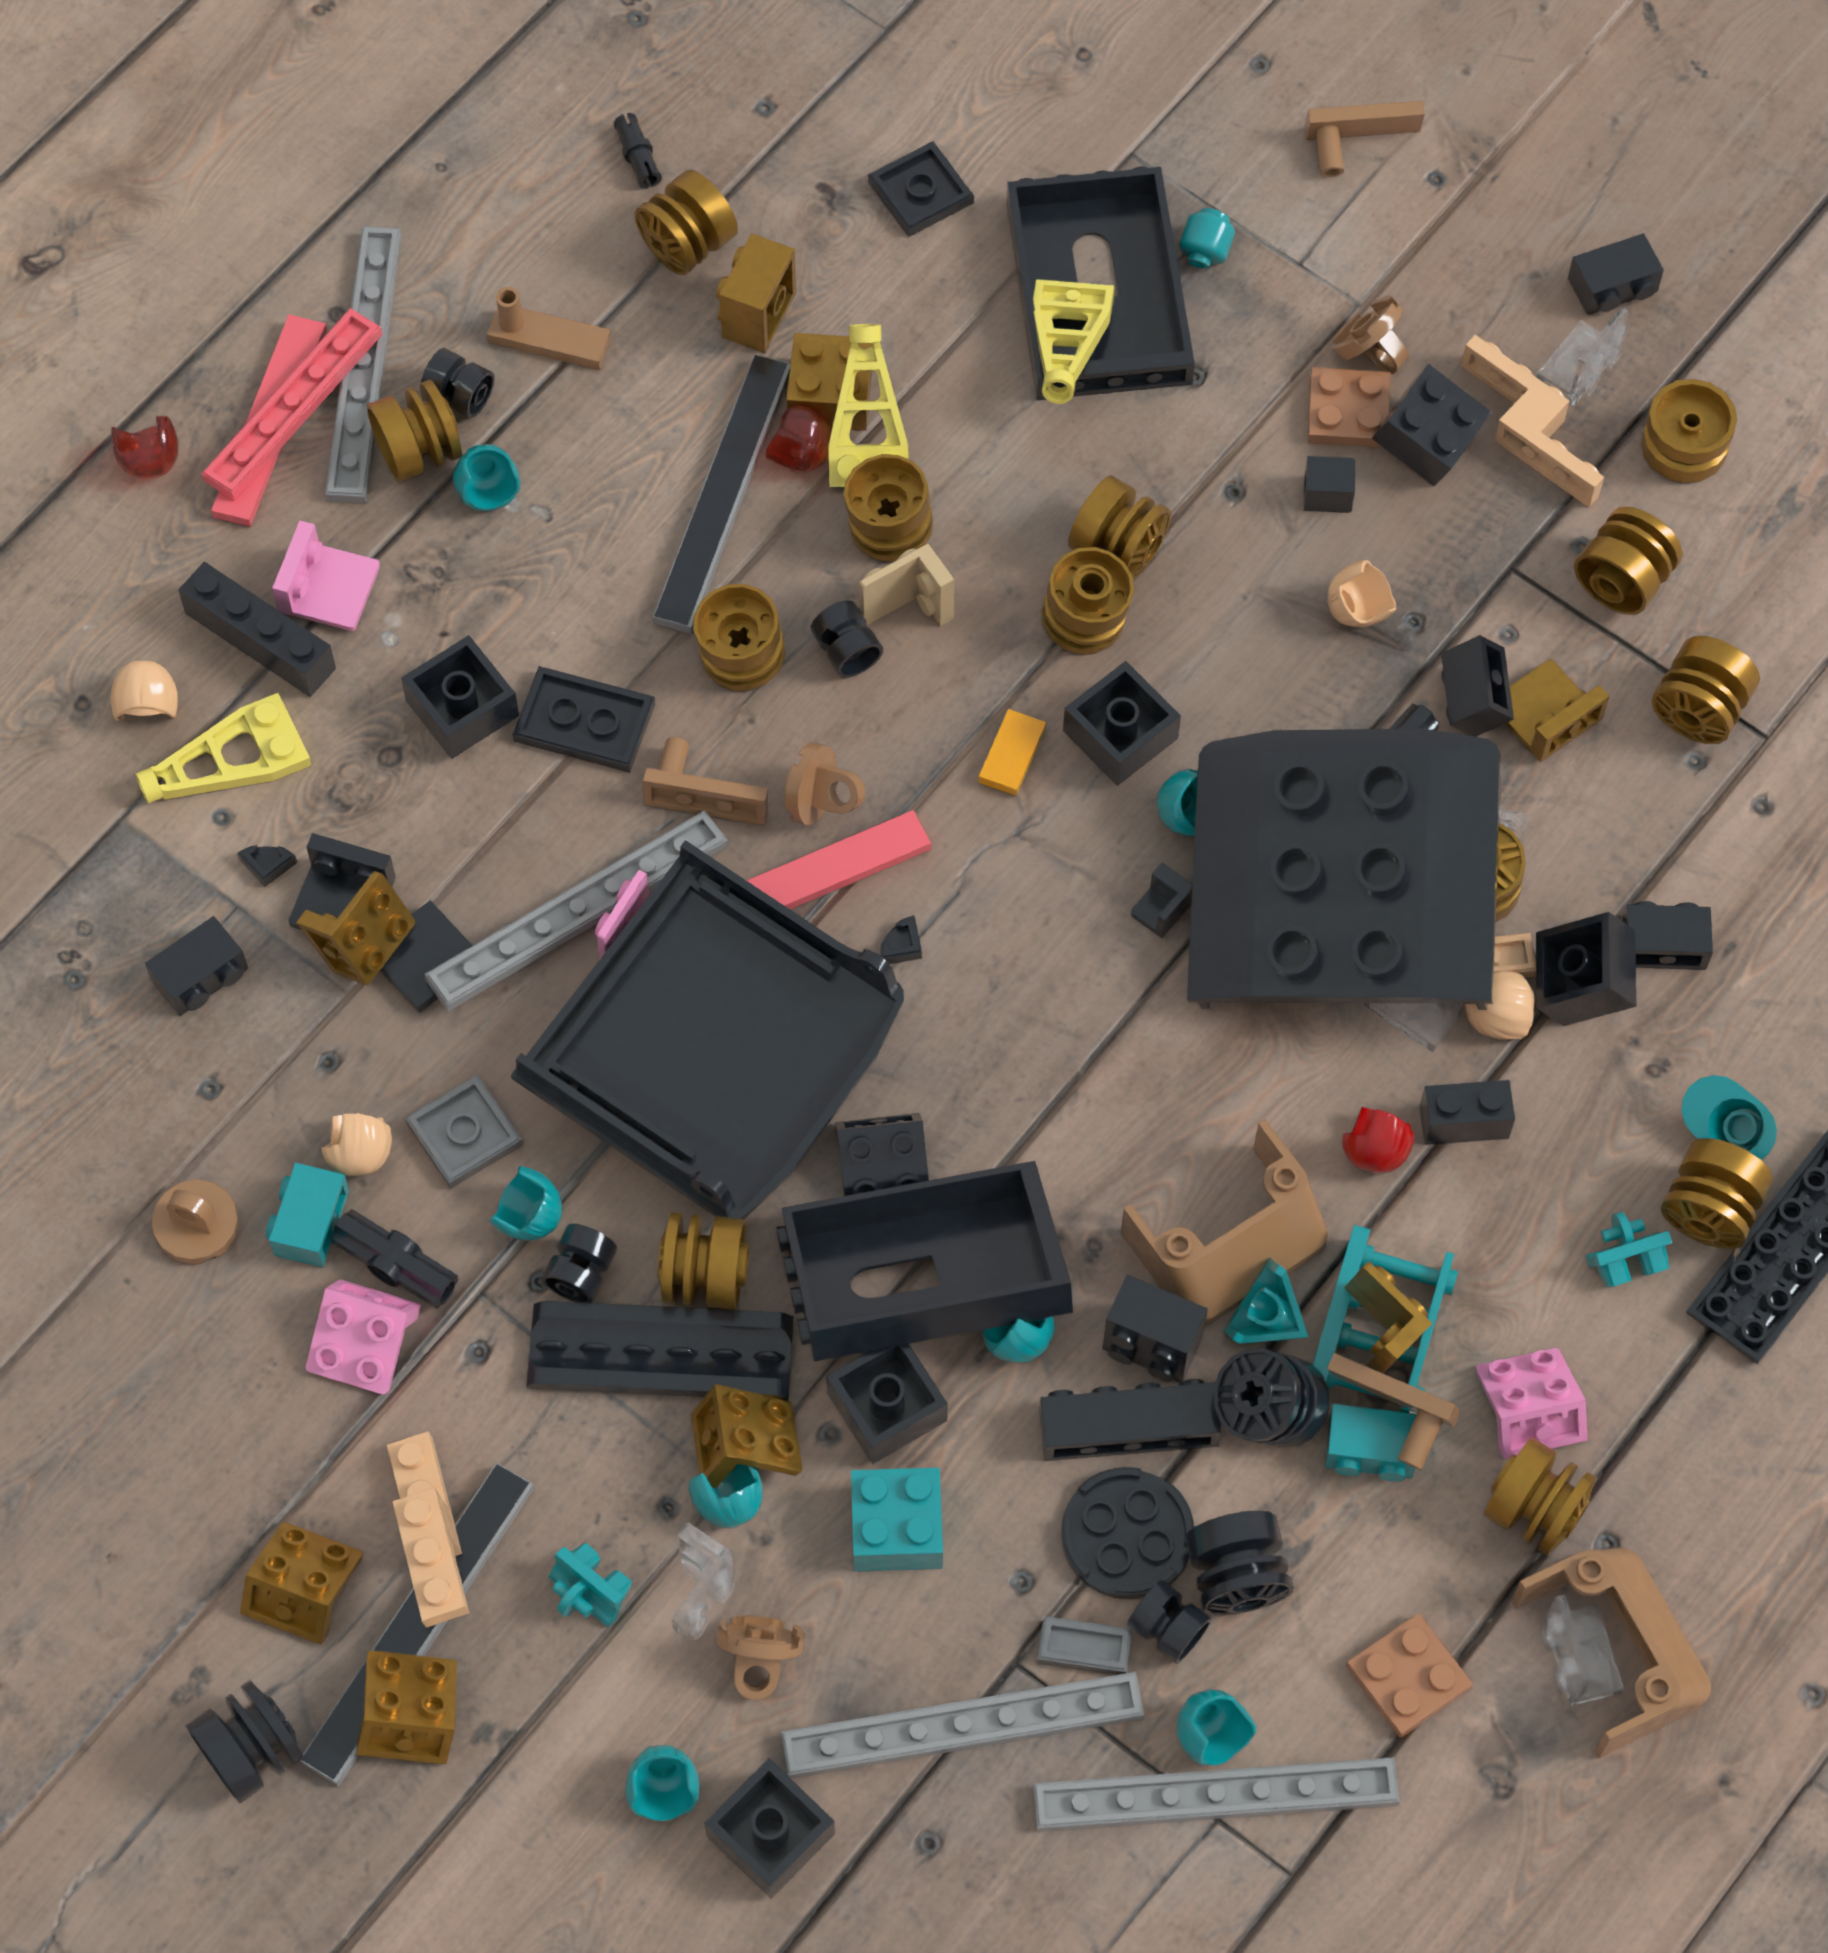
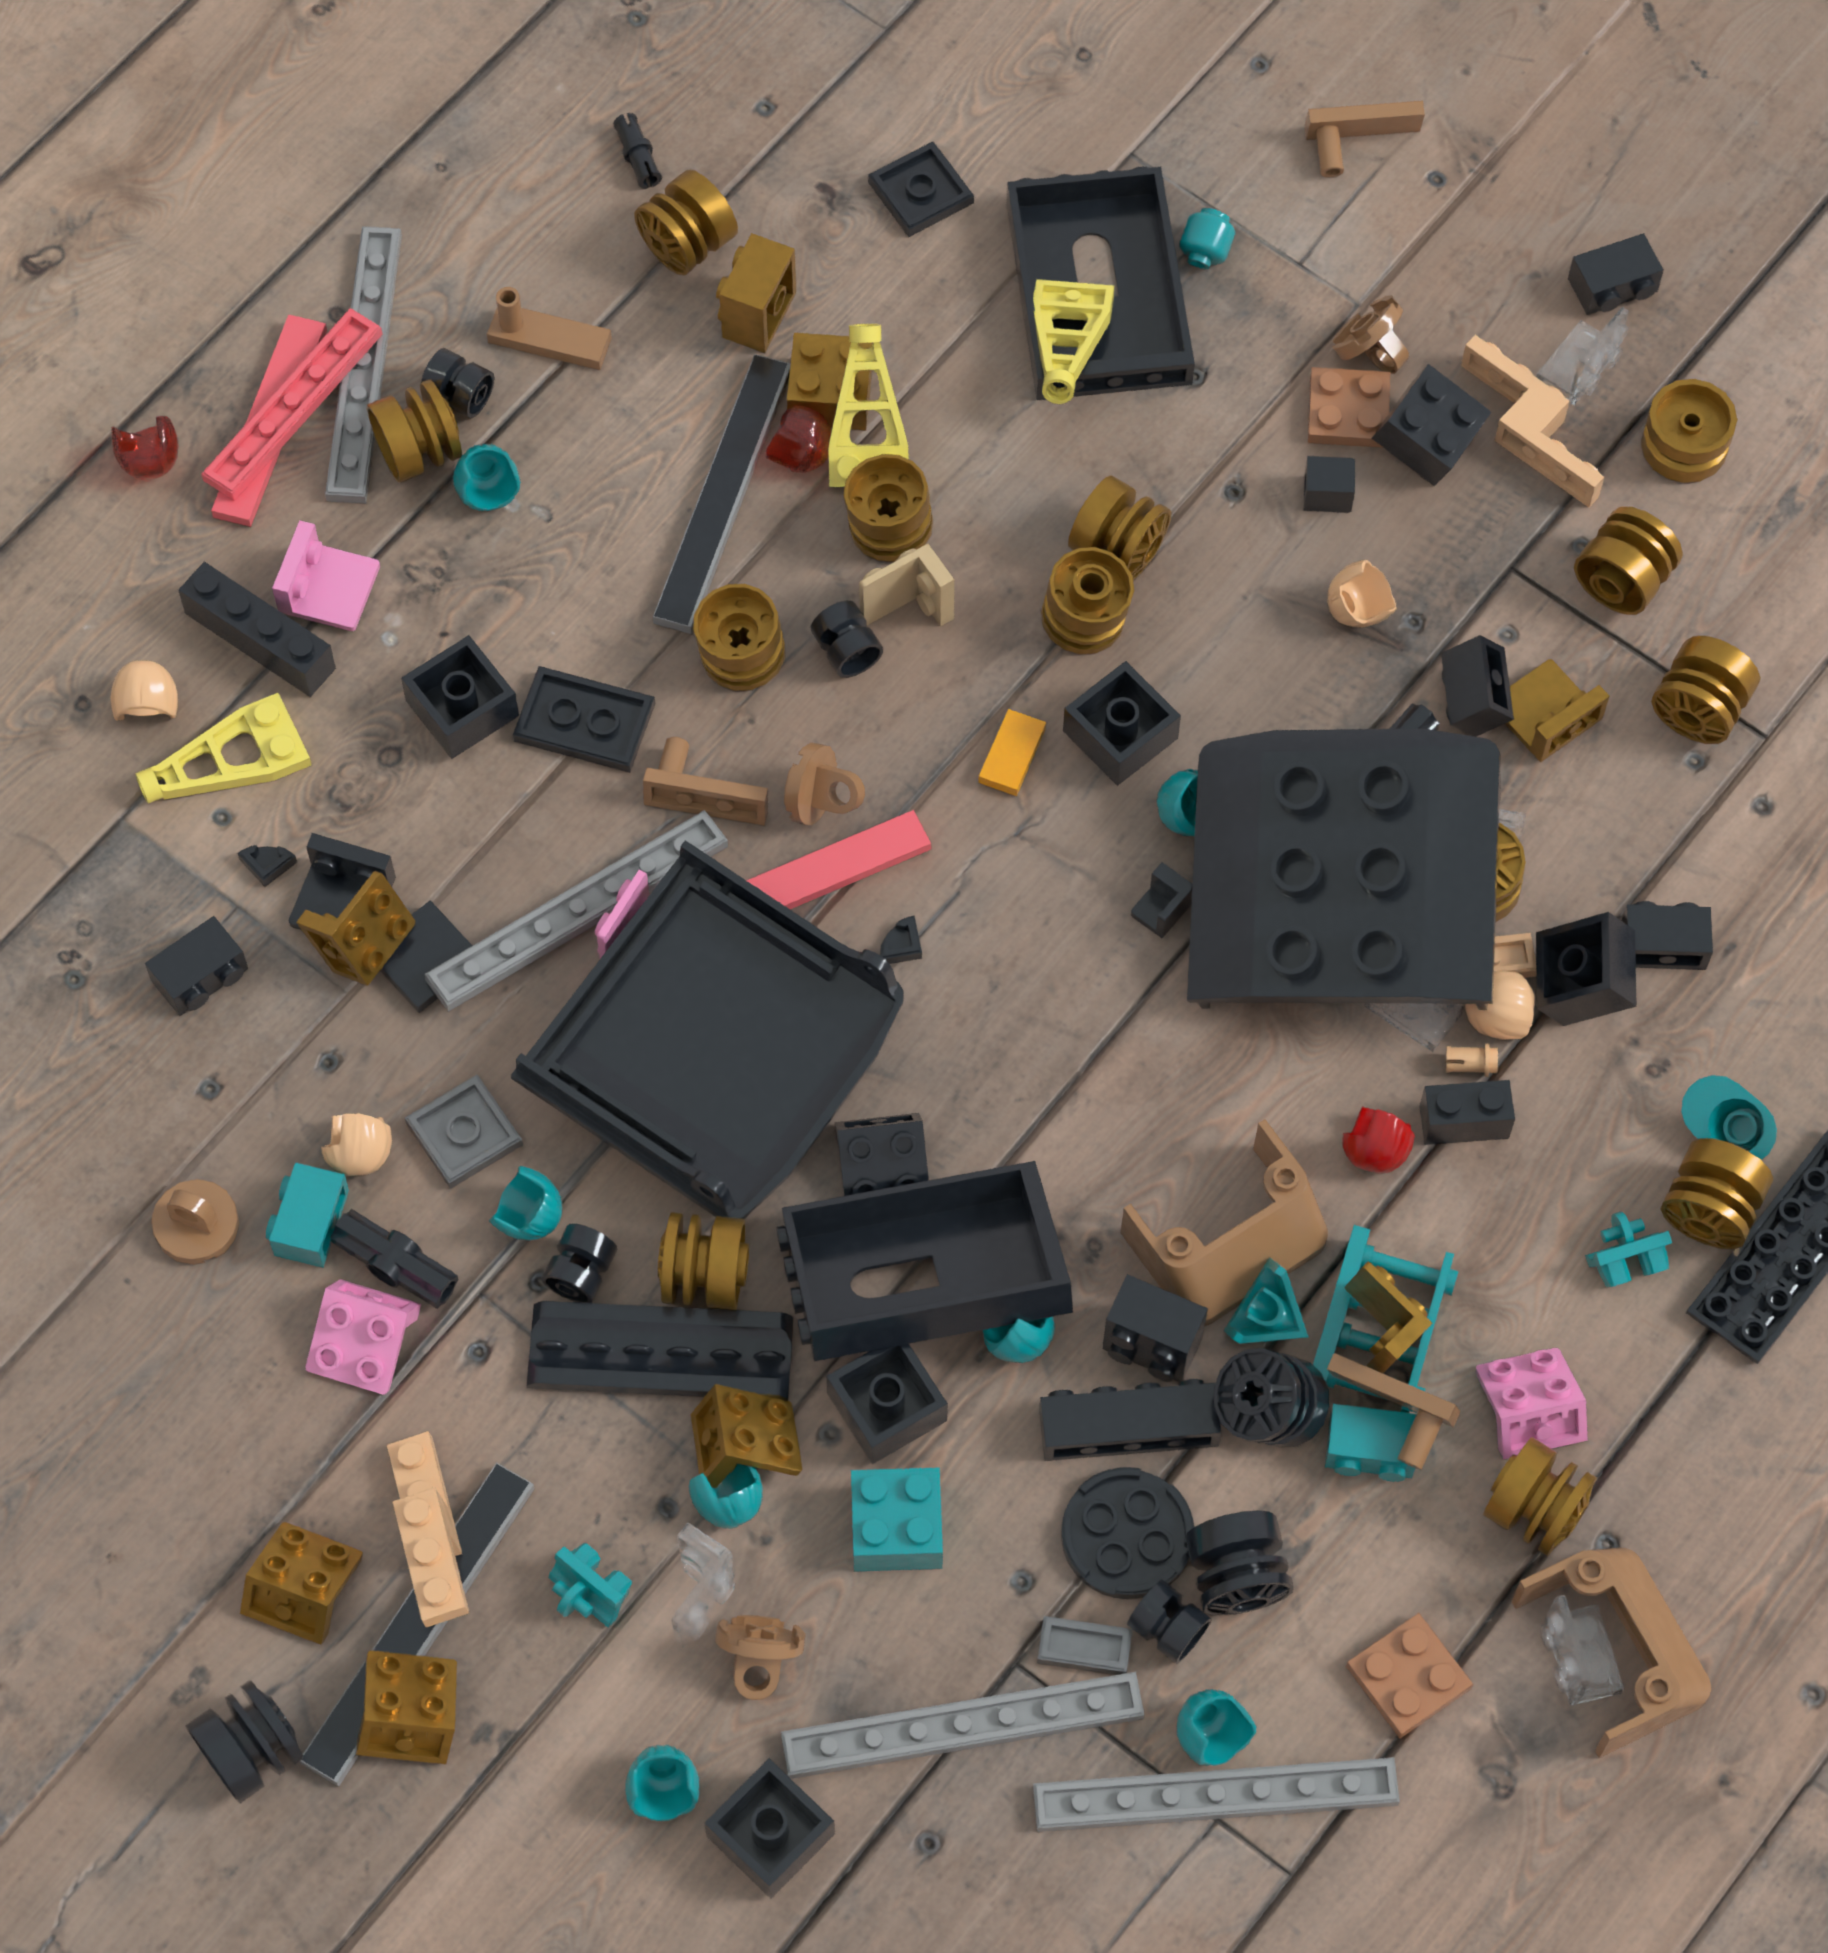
none -> light nougat pin [1446,1044,1498,1077]

